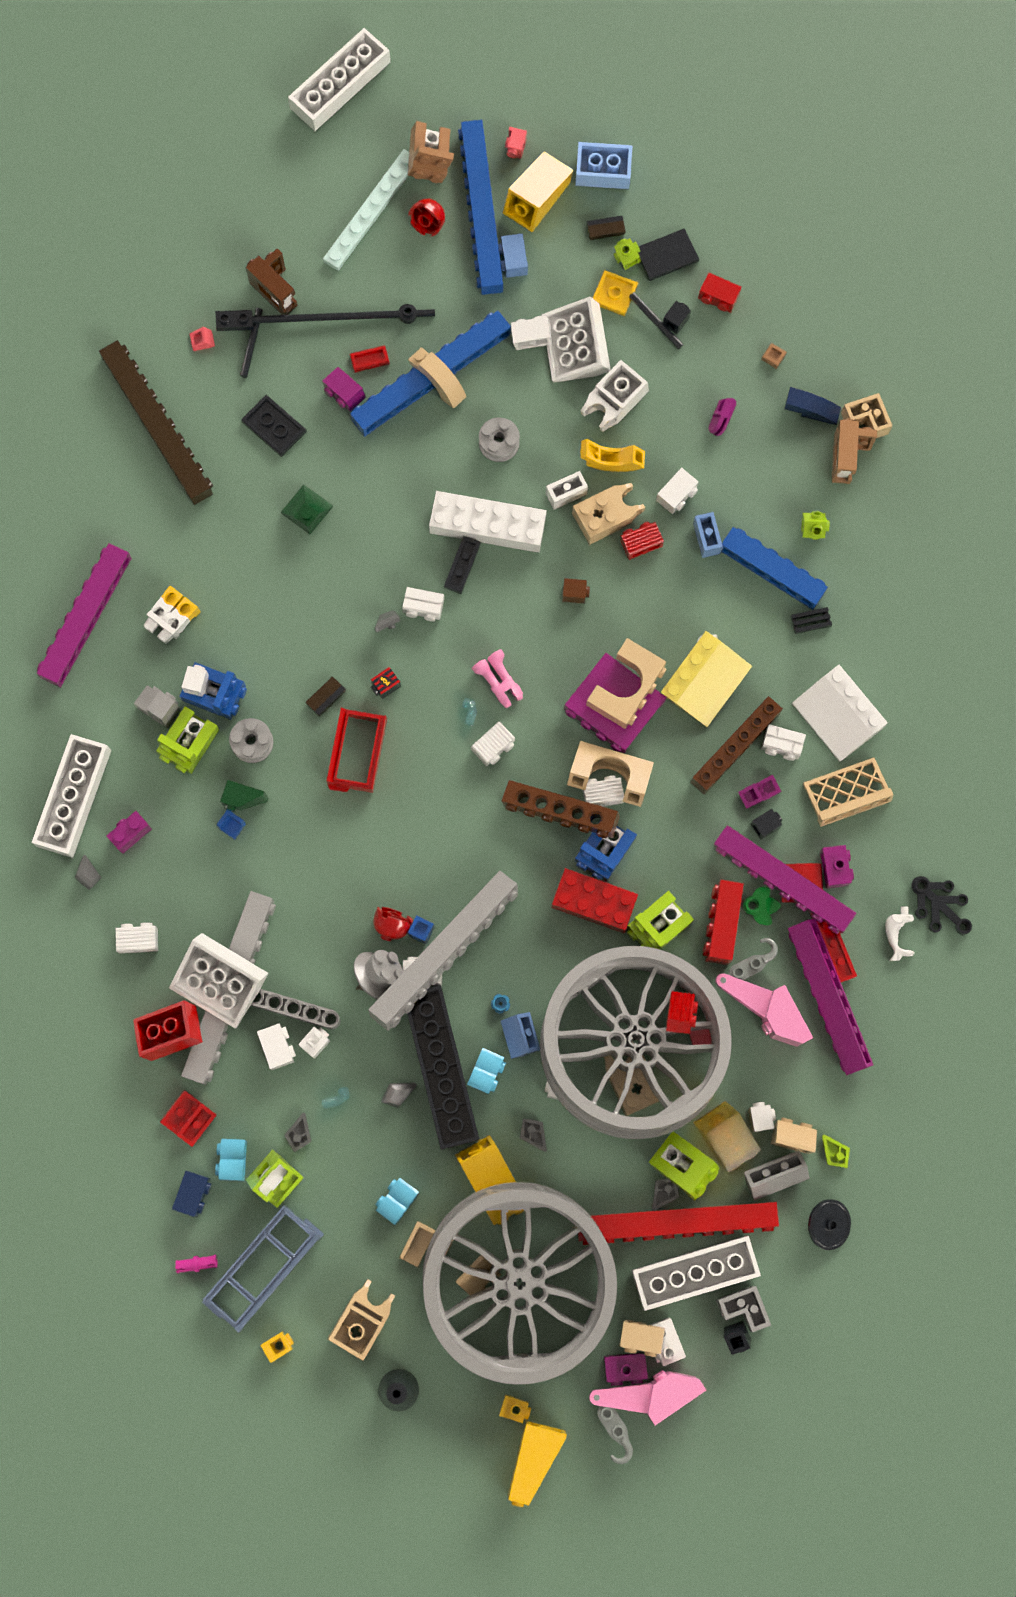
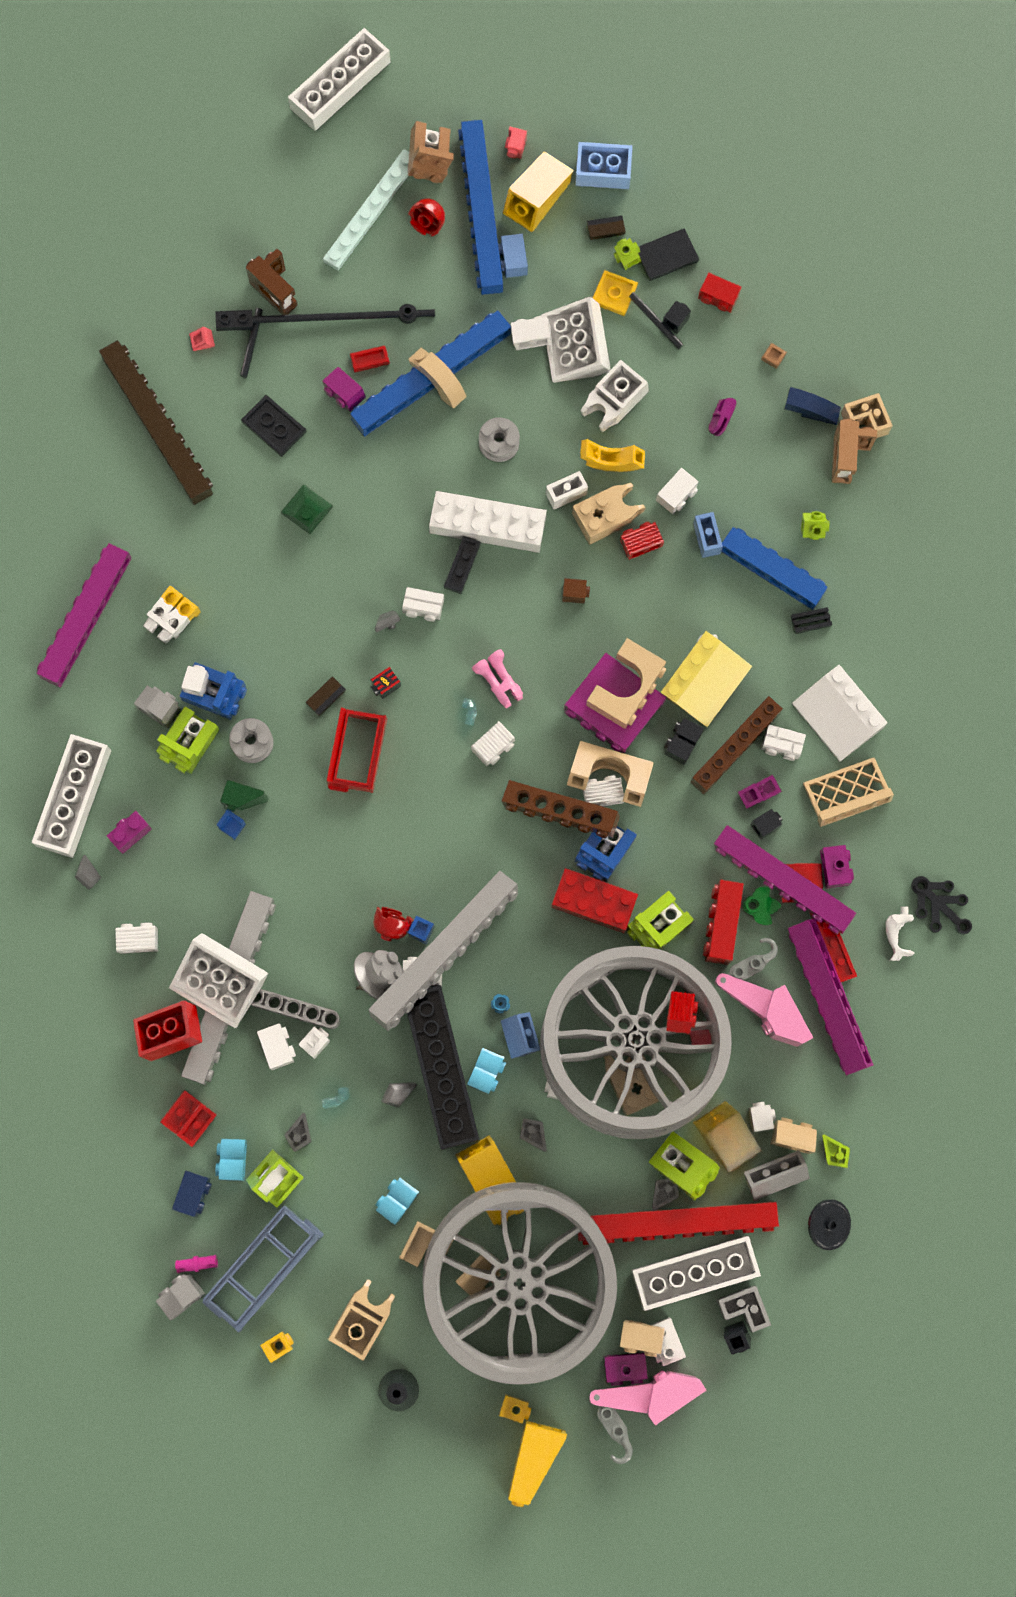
none -> light grey brick [156,1274,205,1320]
none -> black piece [664,718,704,765]

